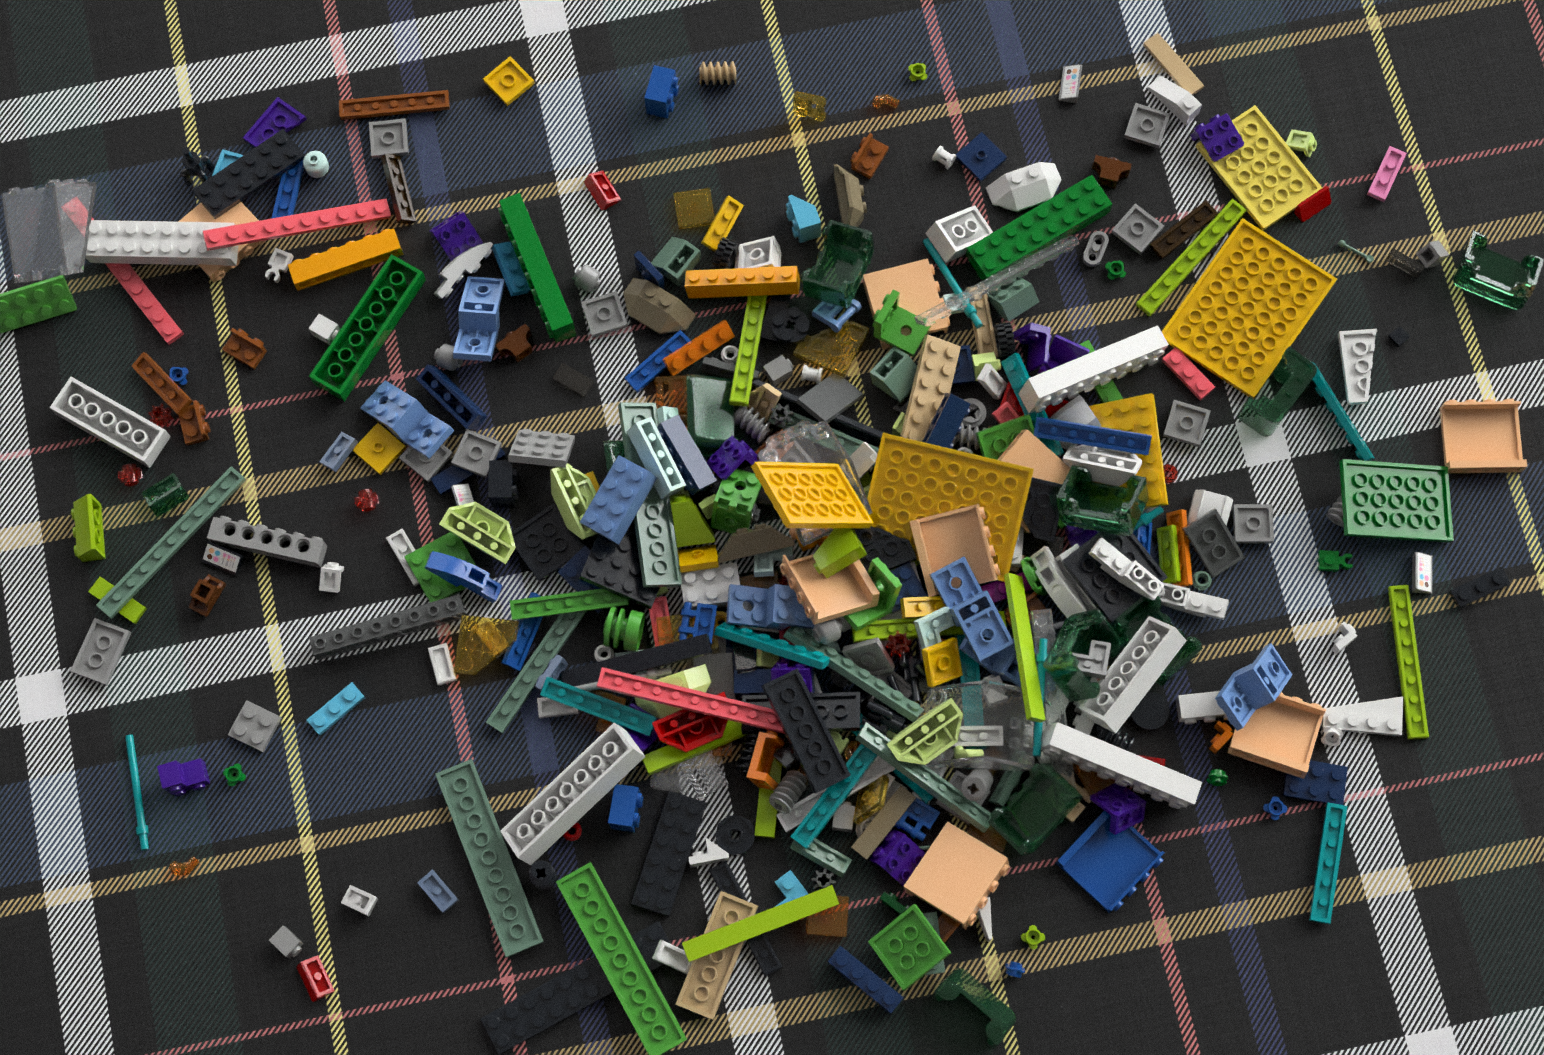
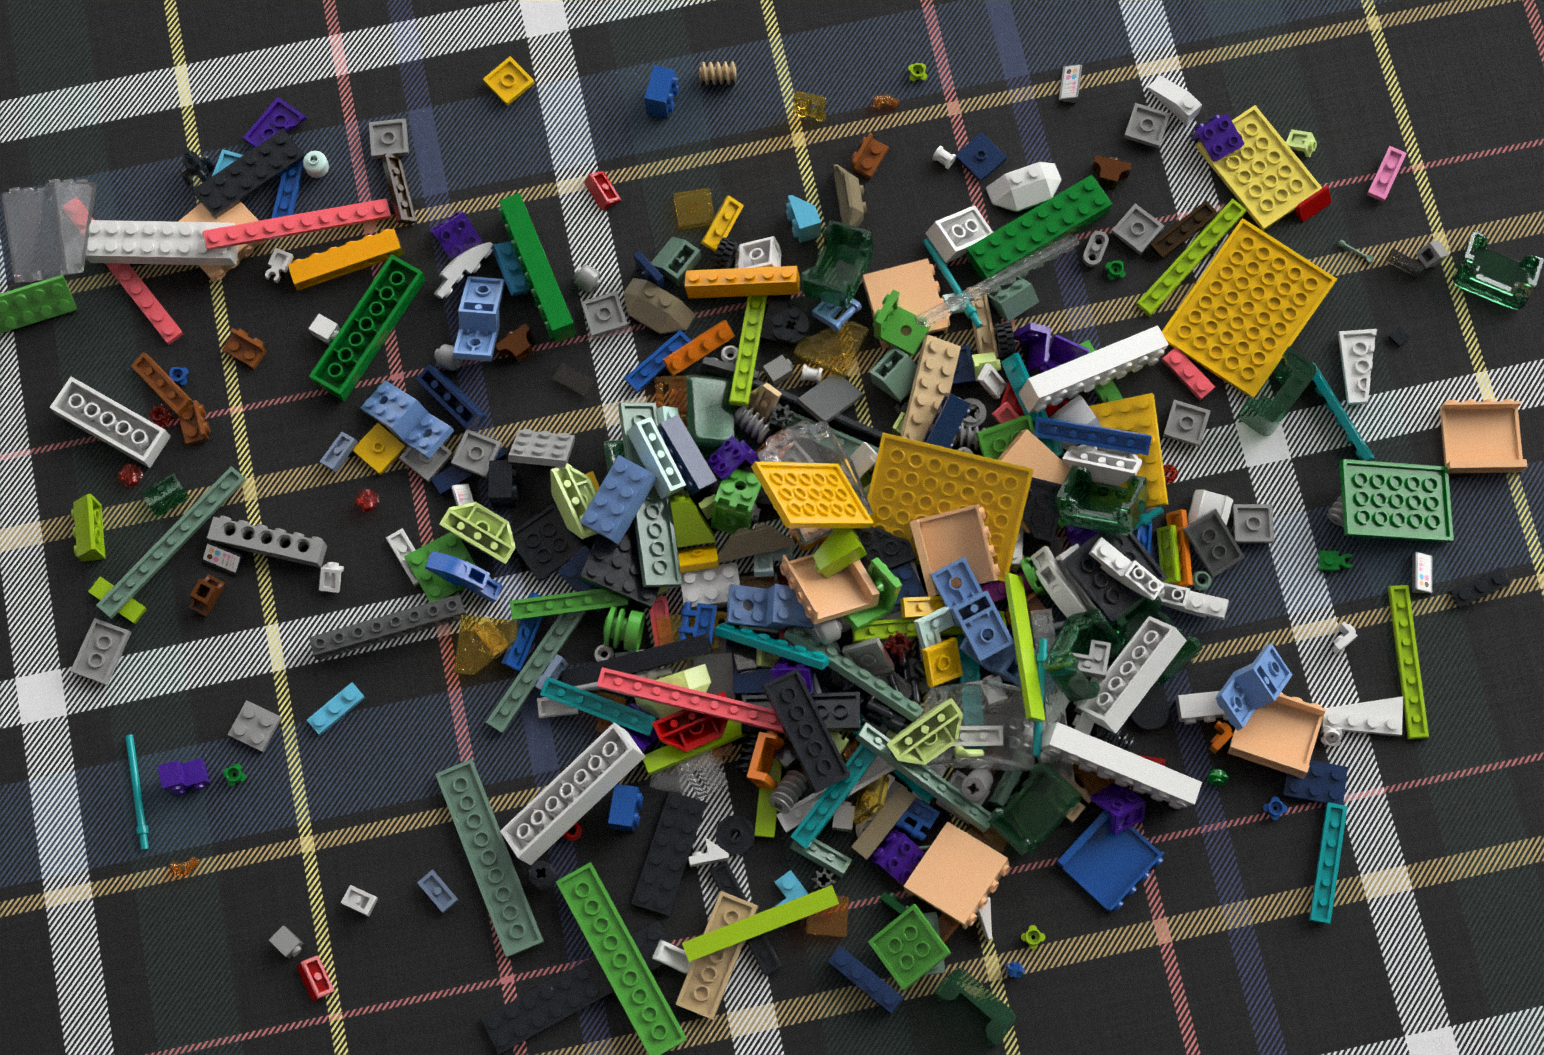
dark orange plate [339,90,450,120] -> none
white tile [428,643,457,686] -> none
tan tile [1143,33,1204,95] -> none

